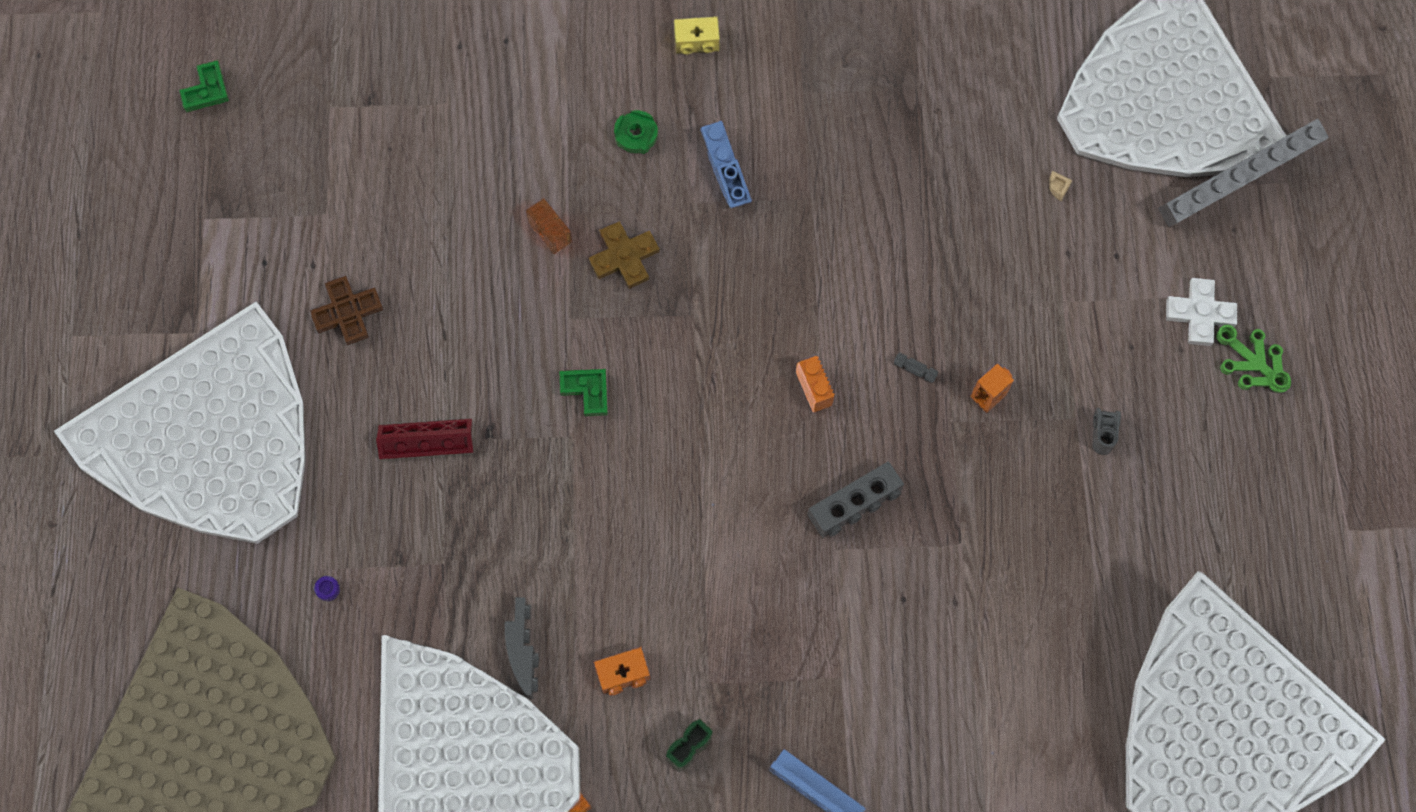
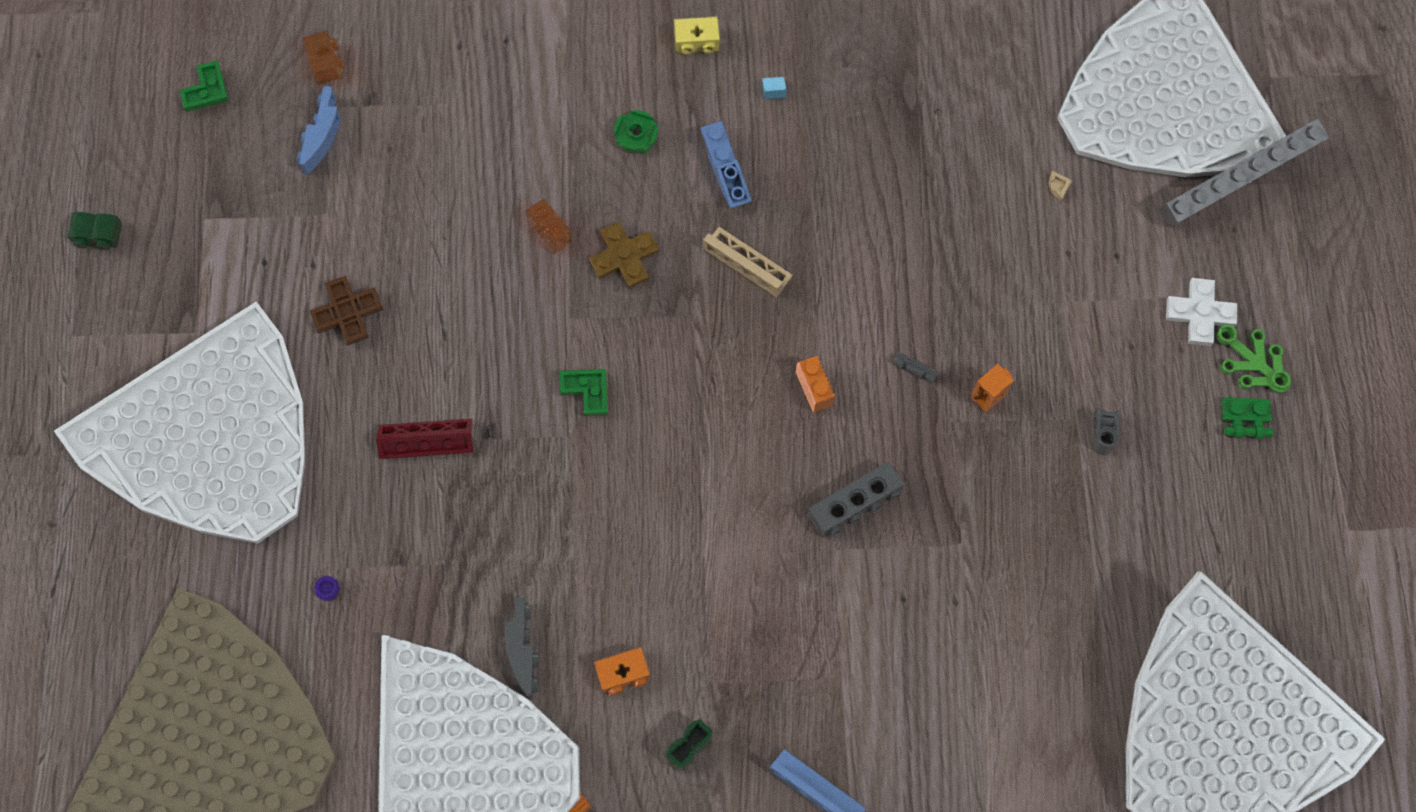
none -> dark green brick [67,212,122,250]
none -> medium blue slope [297,86,341,174]
none -> clear orange brick [302,30,344,85]
none -> tan fence [703,227,792,298]
none -> medium azure slope [762,77,787,99]
none -> green plate [1221,397,1273,439]

